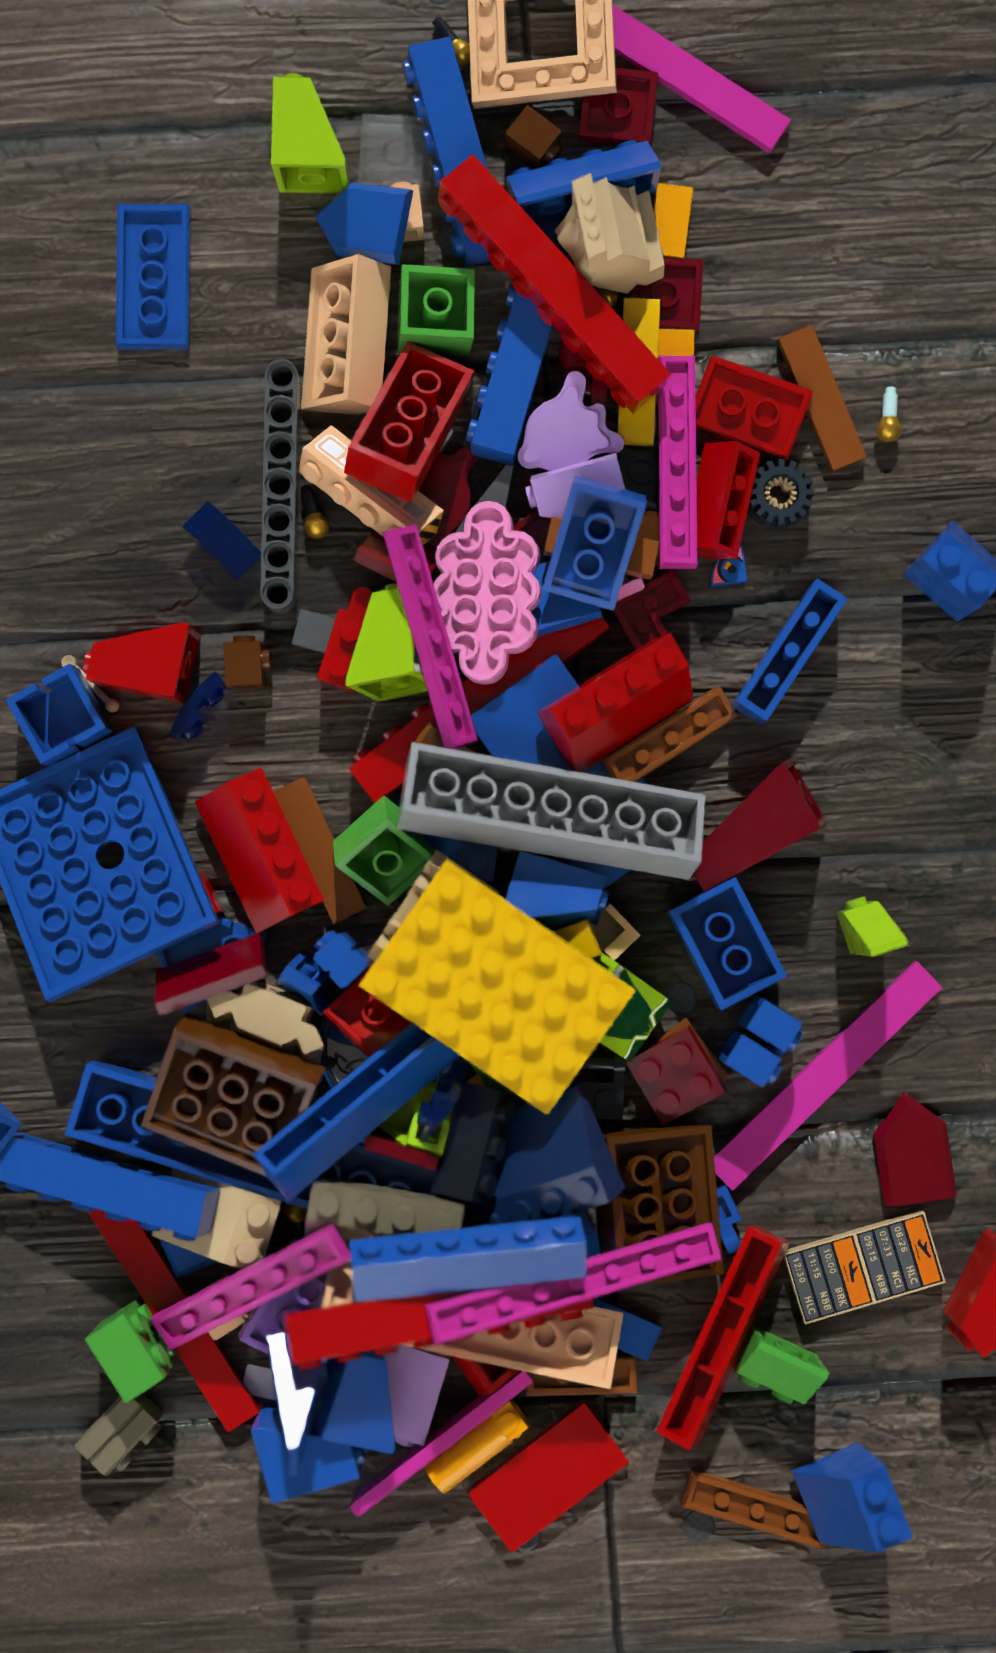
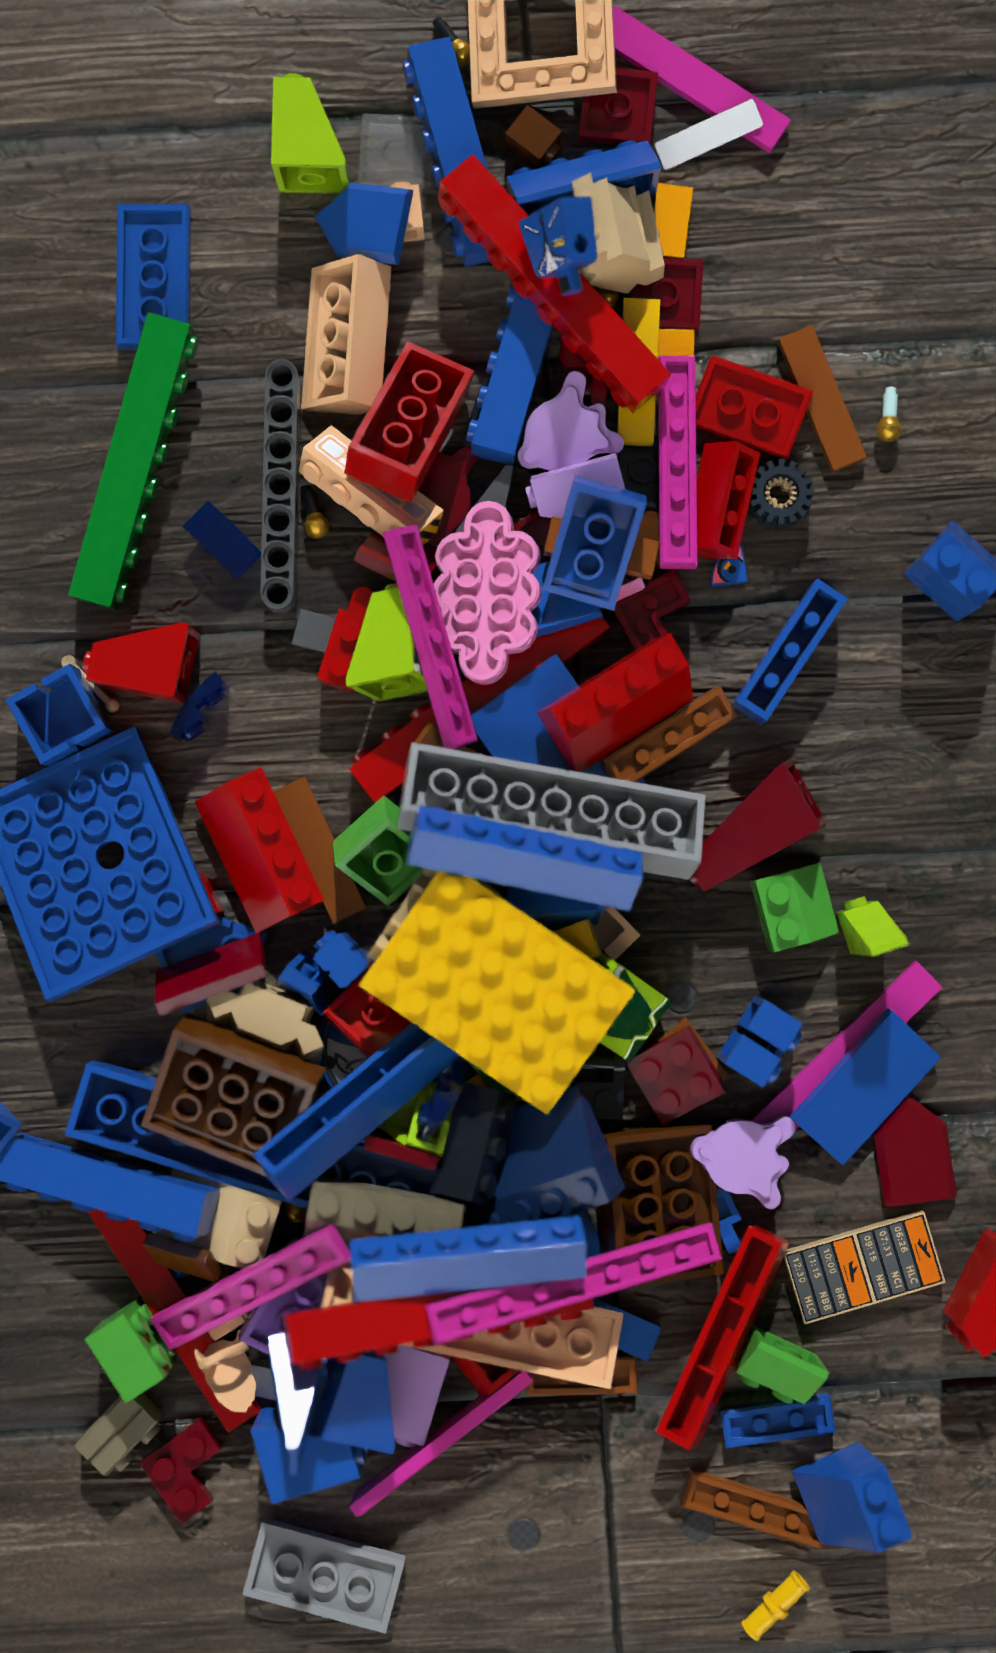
reddish brown brick [223,635,272,690] -> none
bright green brick [397,264,475,356] -> none
light orange piece [424,1398,531,1494] -> none
red tile [467,1400,629,1553] -> none
blue brick [666,877,787,1010] -> none
none -> green brick [68,312,199,611]
none -> dark red plate [139,1416,222,1524]
none -> reddish brown tile [143,1233,222,1283]
none -> light nougat piece [194,1330,256,1413]
none -> light grey plate [242,1517,406,1634]
none -> brick [407,805,643,911]
none -> blue torso [519,196,597,296]
none -> white sticker [655,99,763,170]
none -> lavender tile [690,1116,796,1209]
none -> blue tile [719,1392,836,1448]
none -> yellow pin [741,1570,810,1641]
none -> bright green slope [749,863,839,952]
none -> blue tile [789,1008,941,1165]

